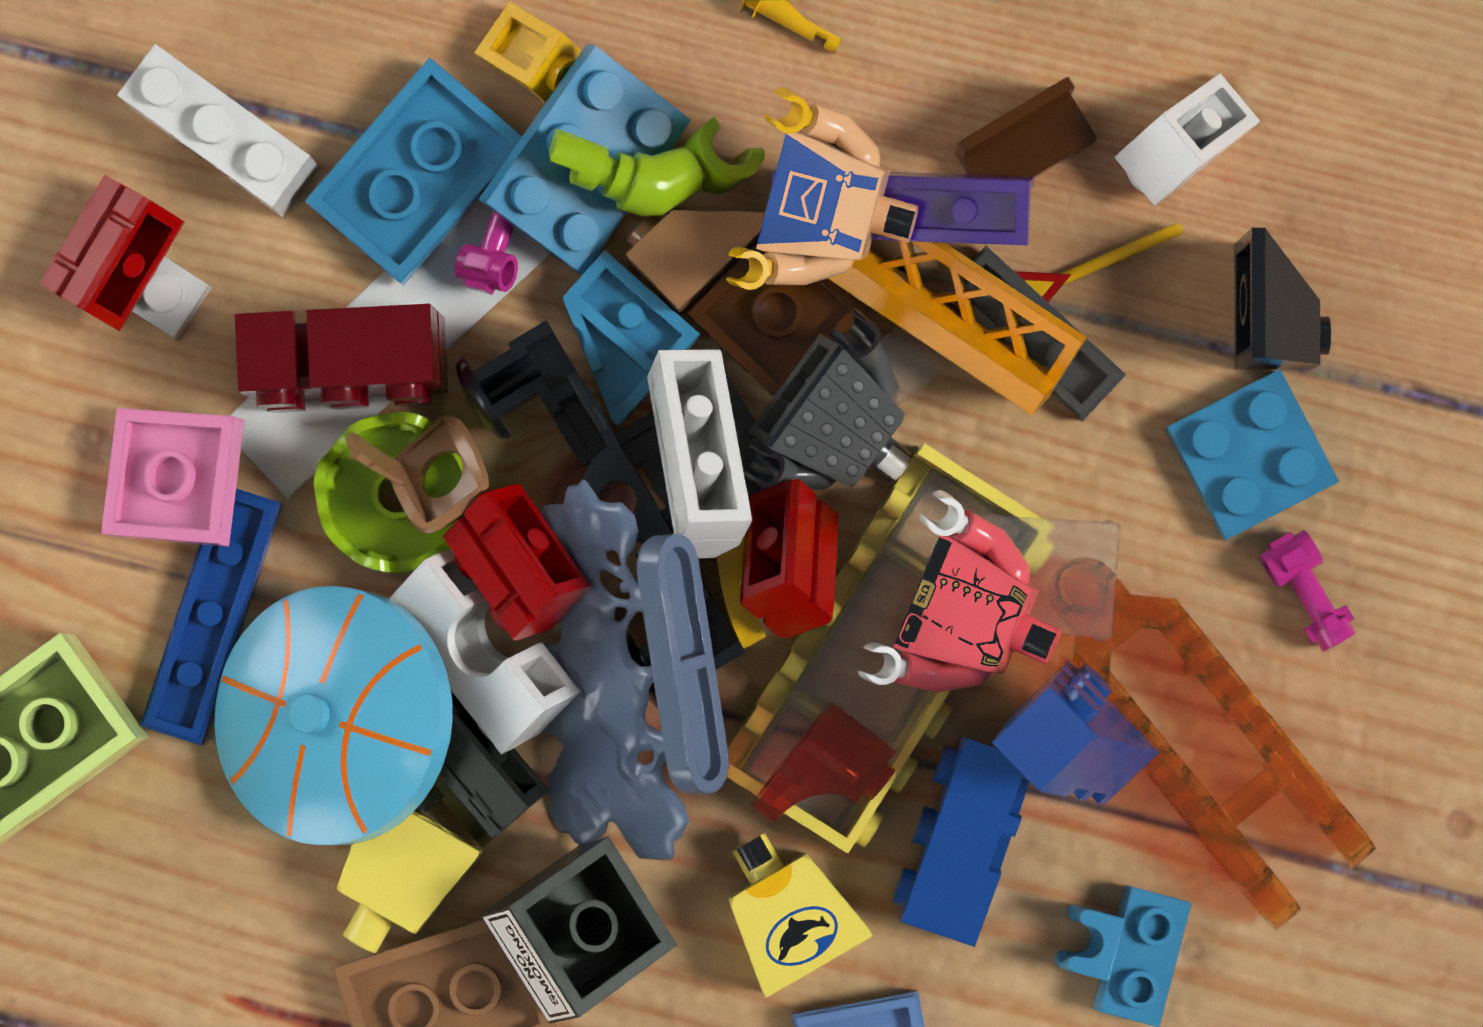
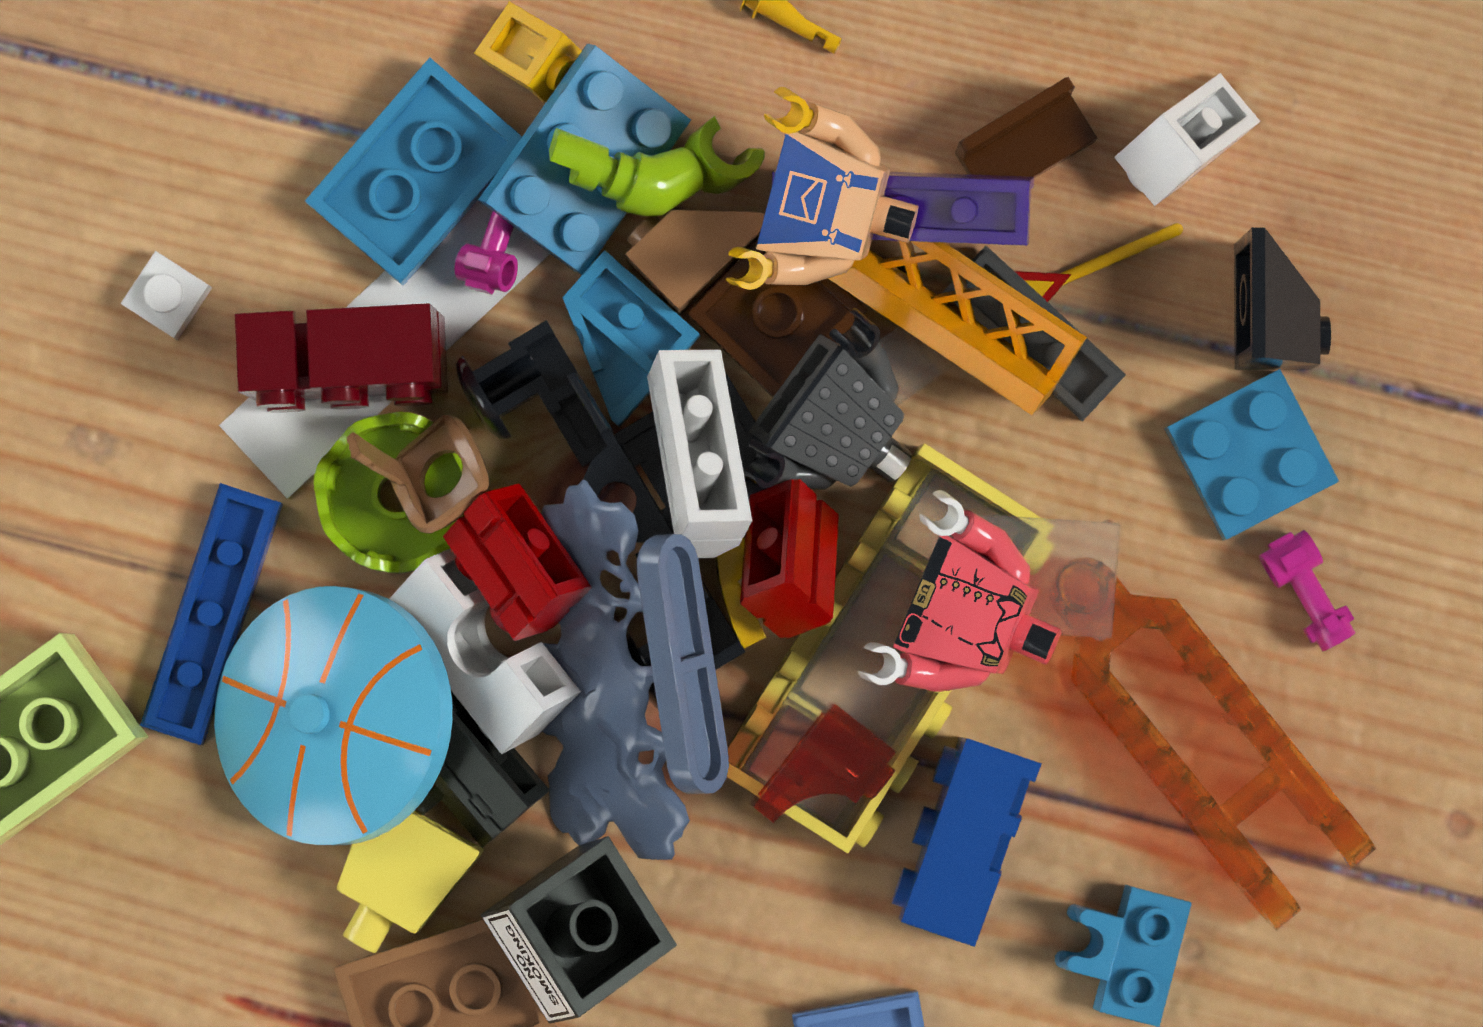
red brick [39,175,185,331] -> none
bright pink plate [101,408,245,547] -> none
white arch [117,44,319,218] -> none
light yellow torso [729,832,873,998] -> none
blue wedge [992,660,1160,805] -> none

